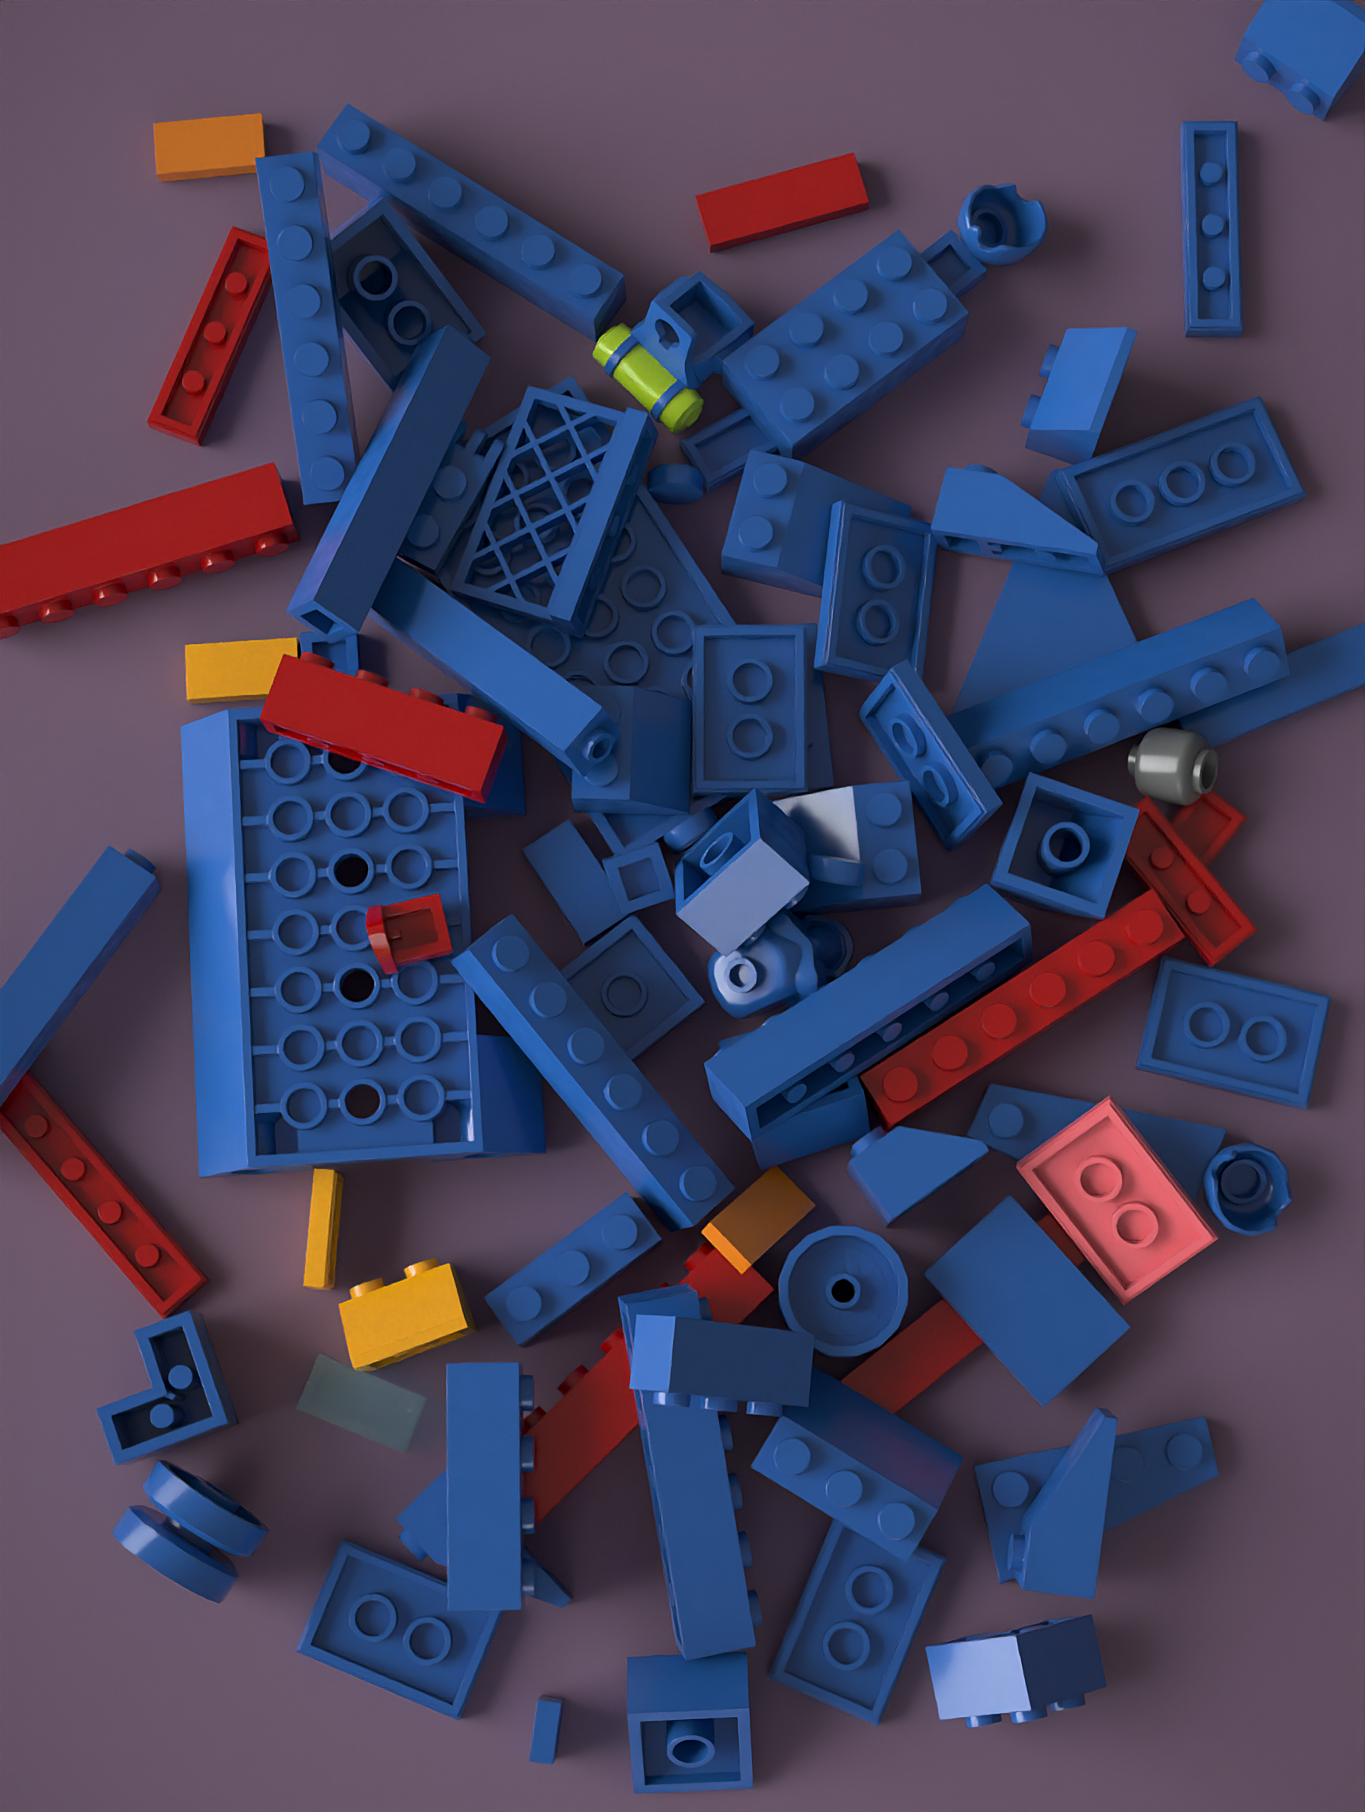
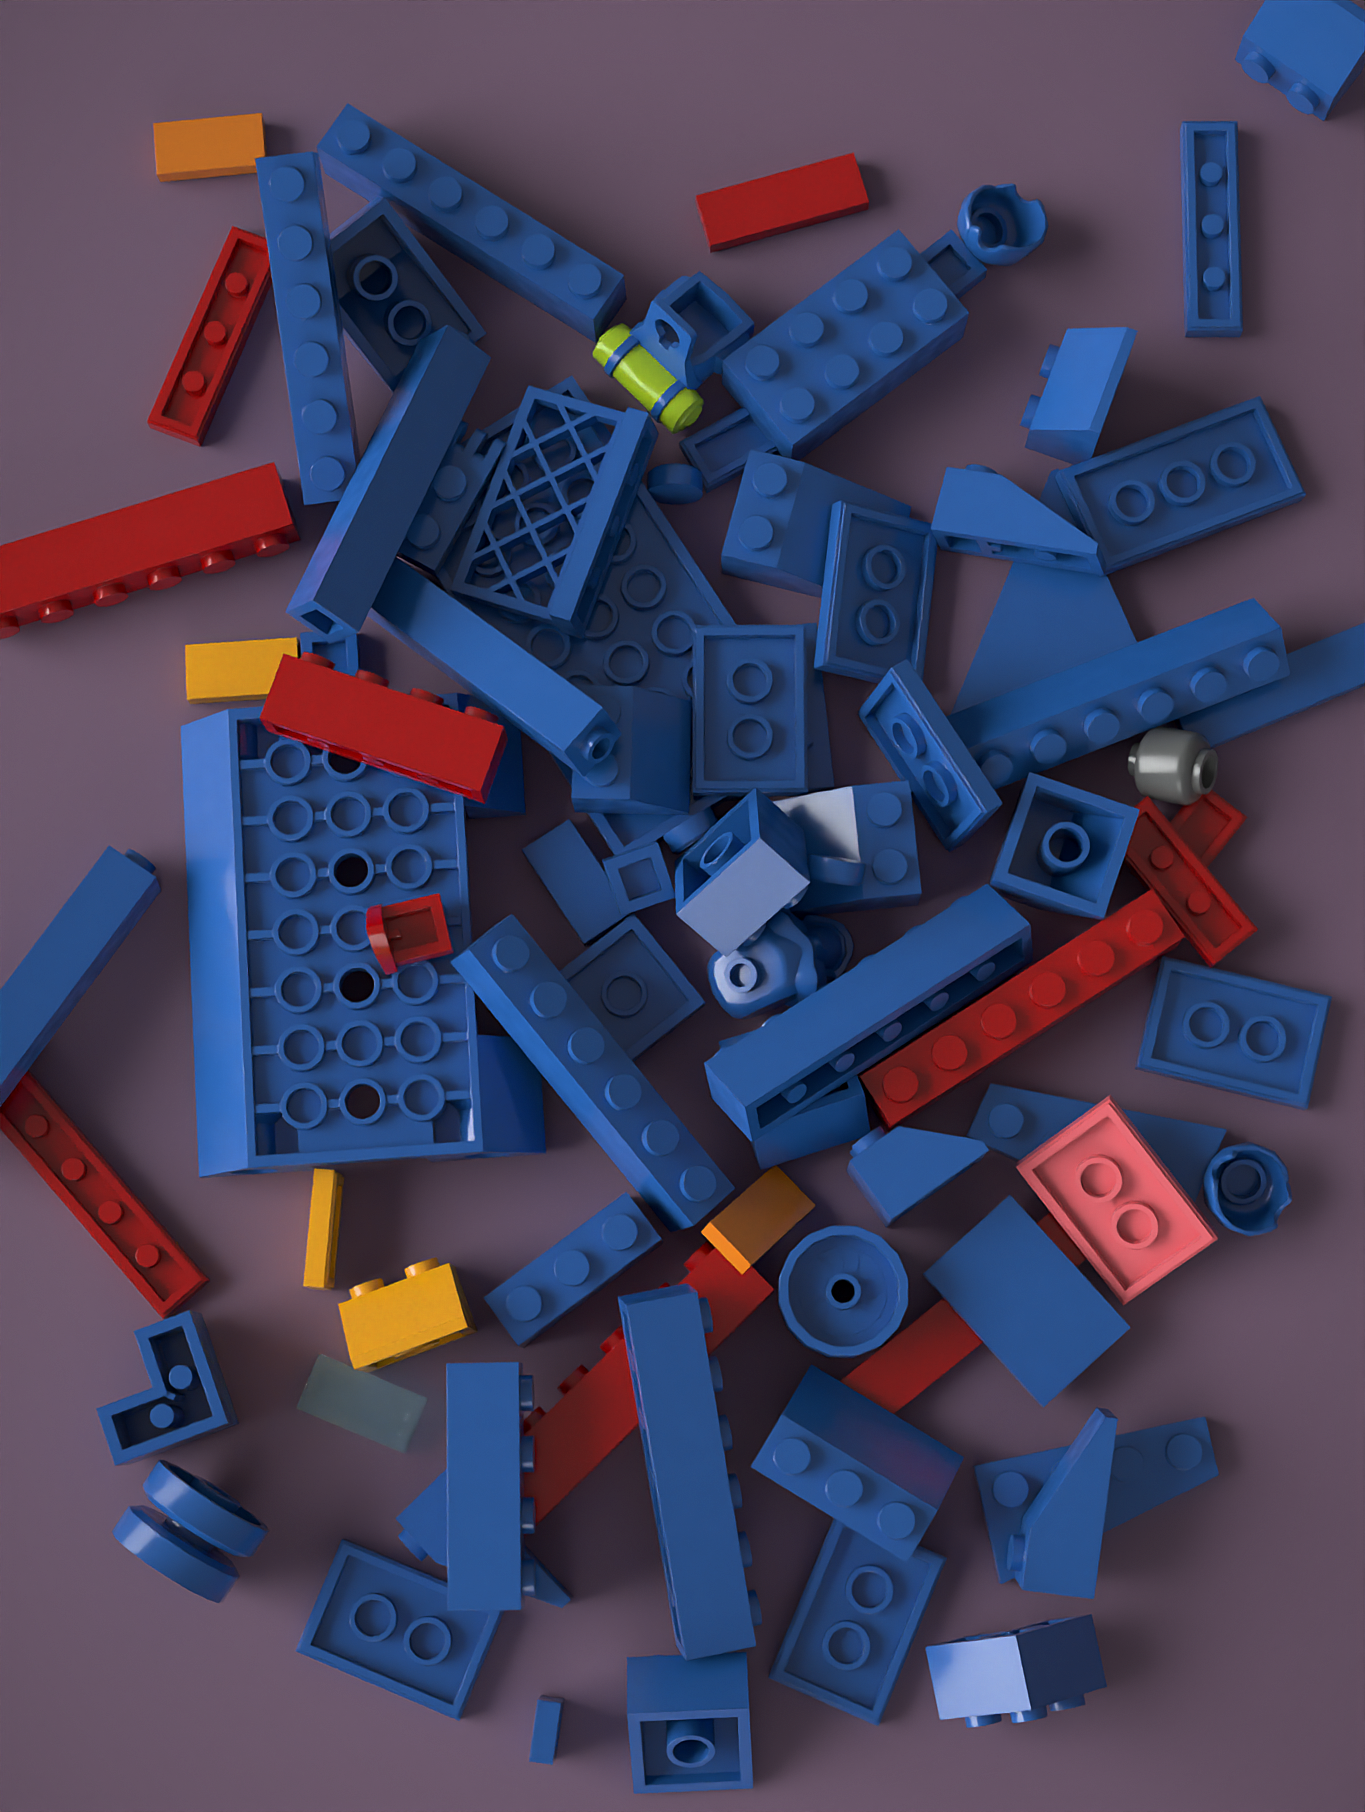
blue brick [629,1314,815,1417] -> none

